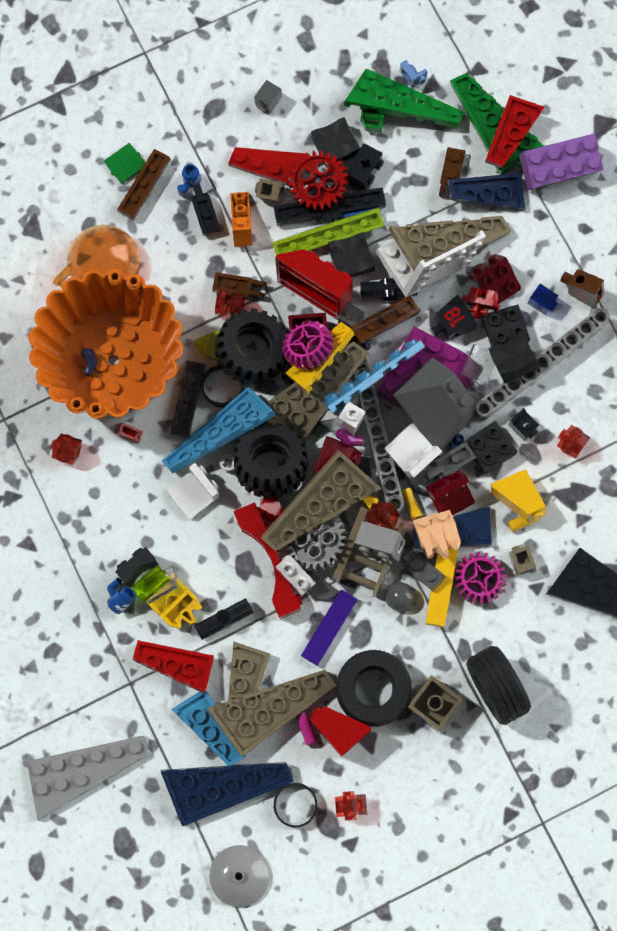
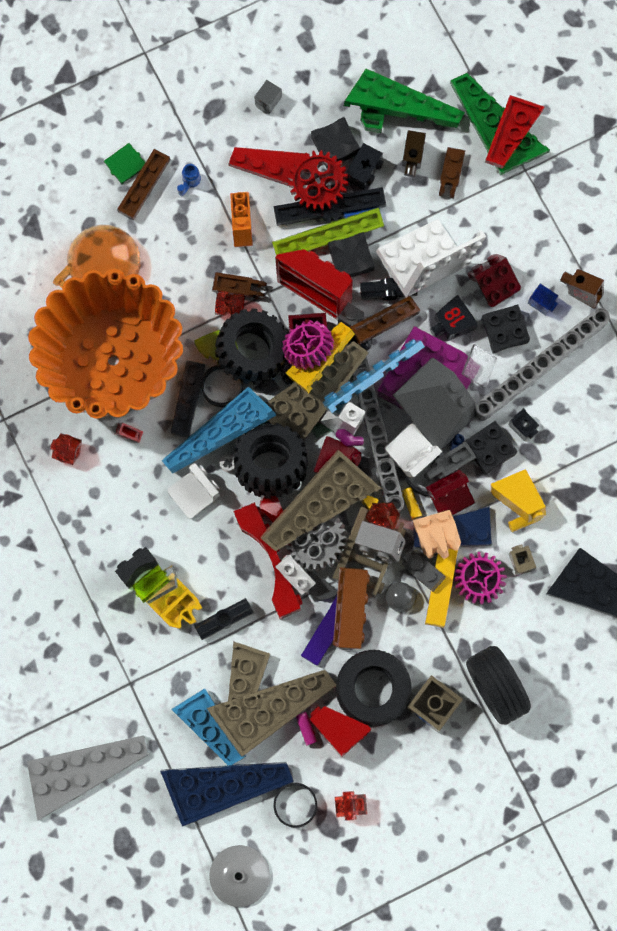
dark blue arm [81,348,98,377] -> none
blue piece [107,577,136,614] -> none
red wing [133,640,214,694] -> none
black hinge [192,184,221,236] -> none
dark tan brick [255,178,285,203] -> none
dark tan wing [388,216,511,271] -> none
medium blue bracket [400,60,428,88] -> none
dark blue wing [447,173,526,211] -> none
red hips [462,287,500,319] -> none
black brick [488,333,540,384] -> none
medium lavender brick [519,133,604,190] -> none
clear red brick [557,425,590,459] -> none
none -> dark orange brick [333,567,370,649]
none -> dark brown torso [402,130,426,177]

